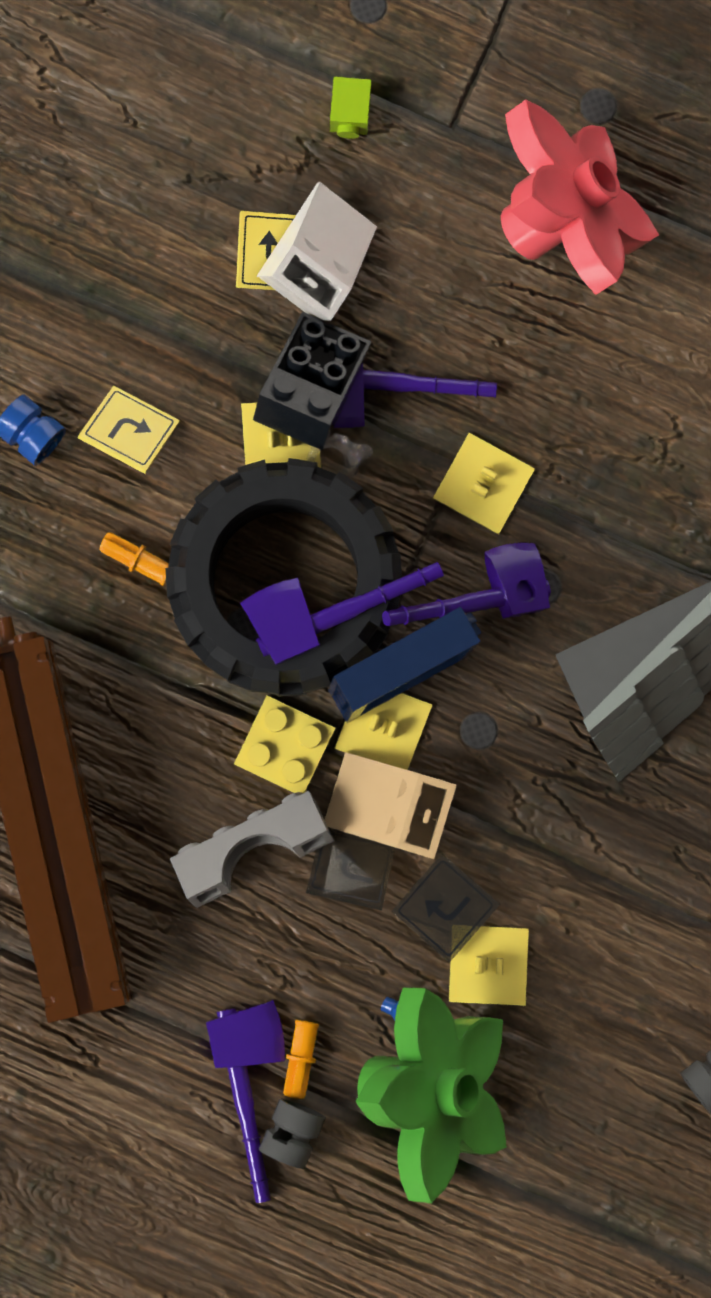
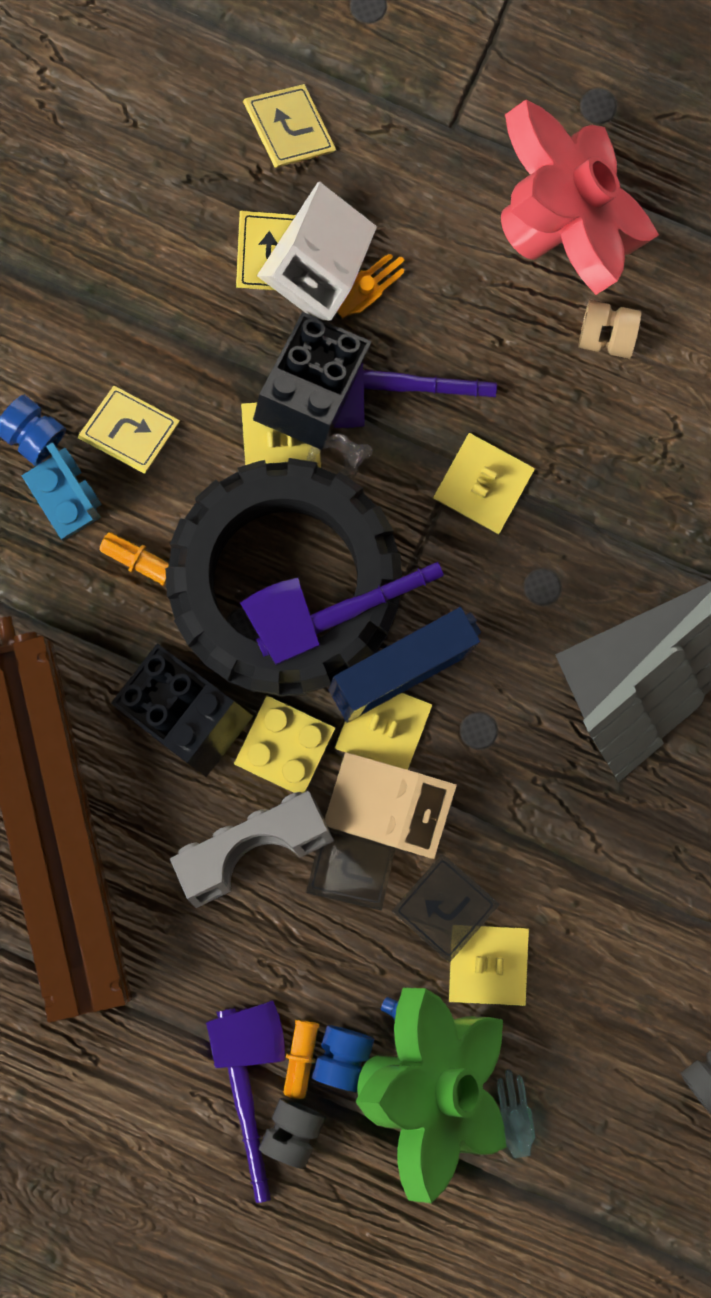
lime brick [330,77,371,139] -> none
dark purple piece [382,542,551,626] -> none
none -> dark azure bracket [21,442,102,541]
none -> black slope [111,643,253,777]
none -> light yellow piece [243,84,336,168]
none -> blue wheel [312,1025,375,1092]
none -> light orange piece [337,254,404,319]
none -> clear light blue piece [497,1069,536,1158]
none -> tan wheel [578,300,641,359]

